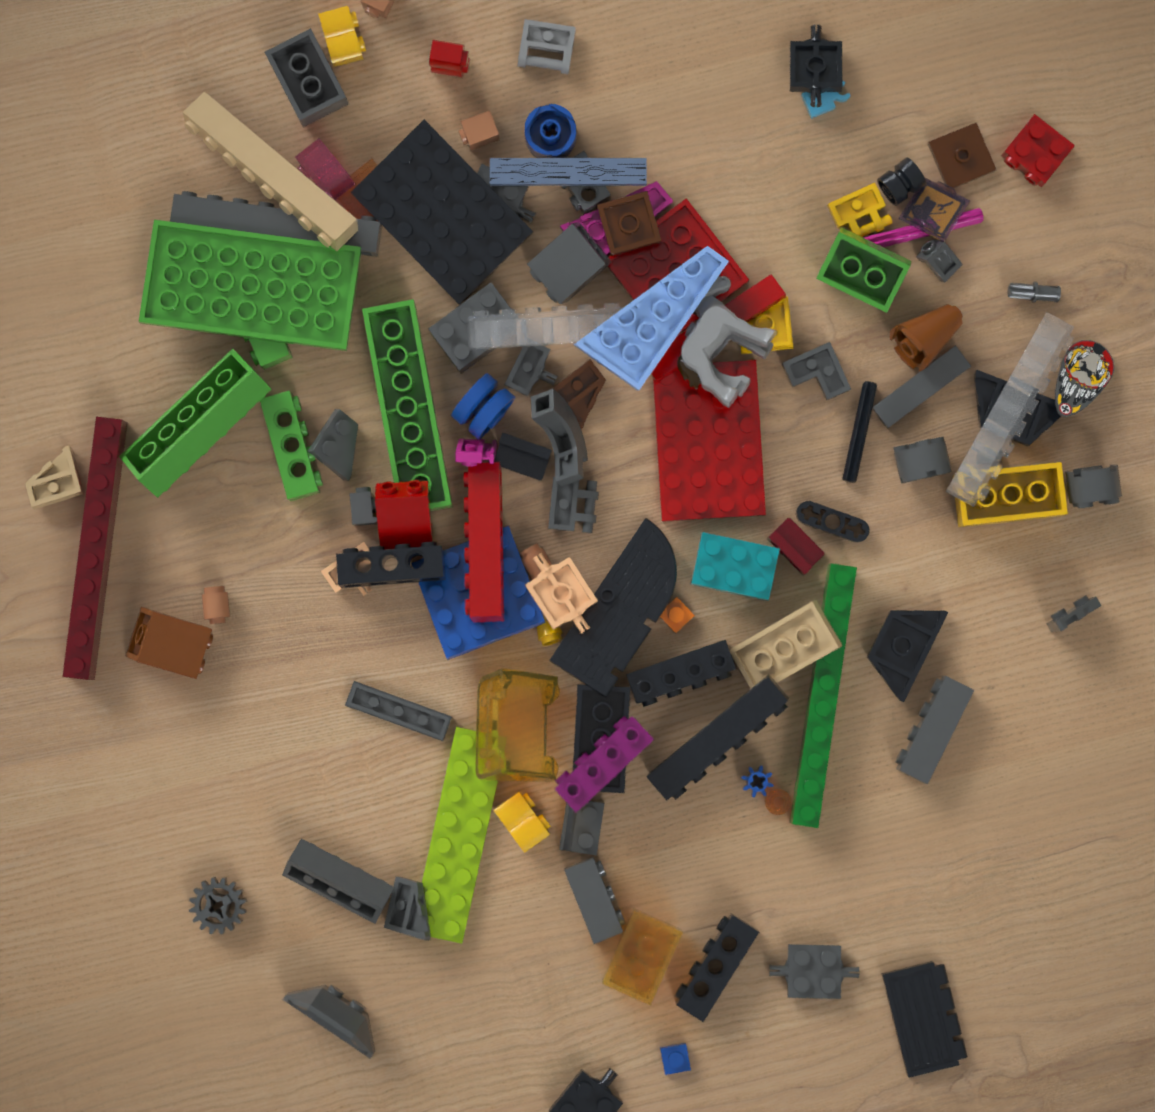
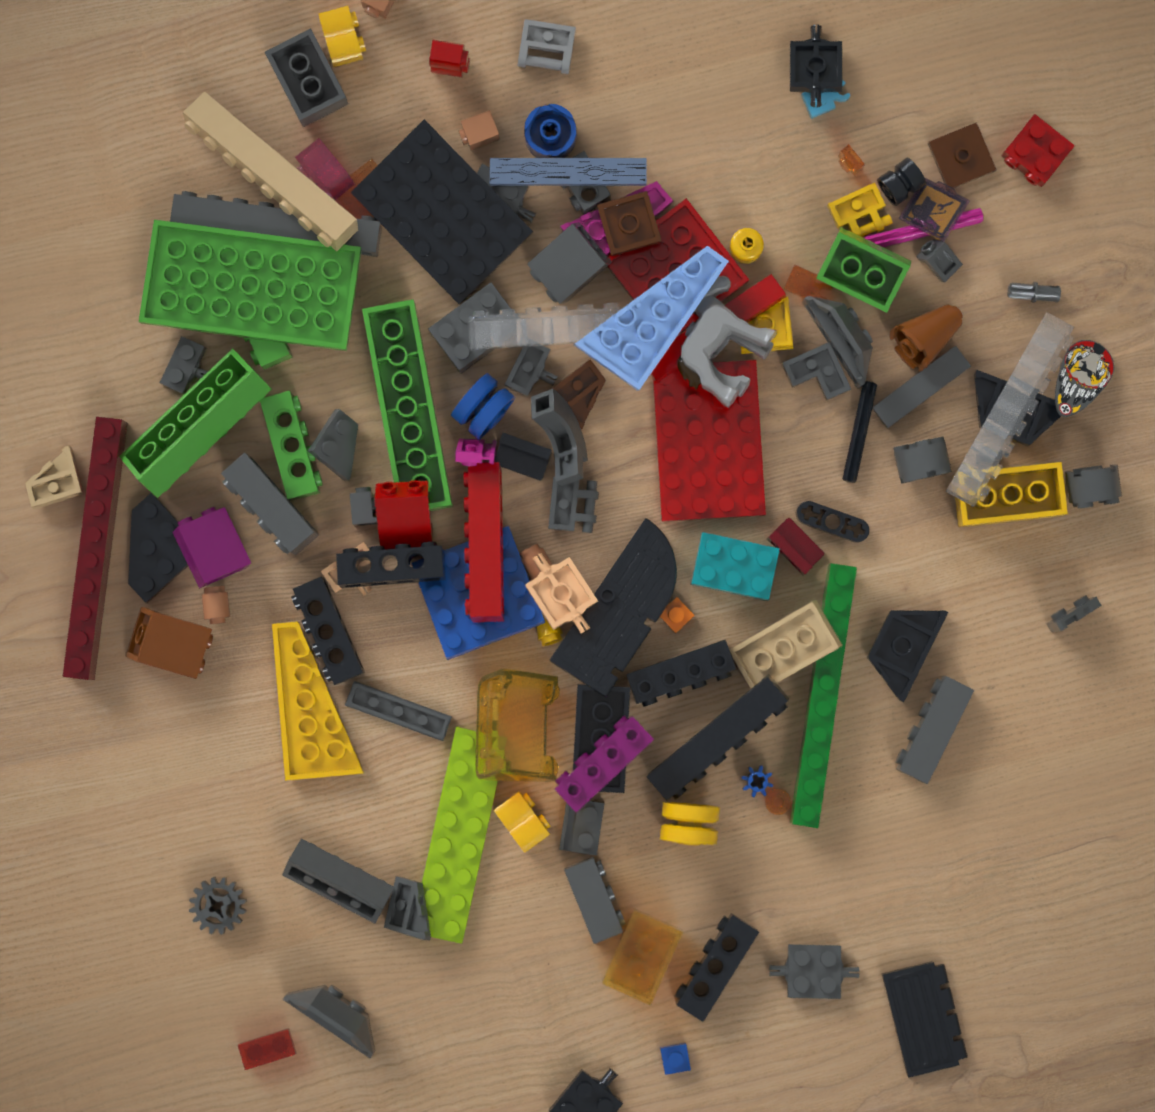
none -> black plate [128,493,188,603]
none -> dark grey plate [159,336,208,394]
none -> magenta brick [173,507,251,589]
none -> dark grey brick [221,453,319,555]
none -> clear red plate [237,1028,297,1070]
none -> yellow wing [272,622,364,781]
none -> black brick [291,576,365,685]
none -> yellow wheel [660,802,720,846]
none -> yellow head [729,228,764,264]
none -> clear orange plate [783,265,833,300]
none -> dark grey wedge [802,296,873,389]
none -> clear orange plate [838,144,865,176]

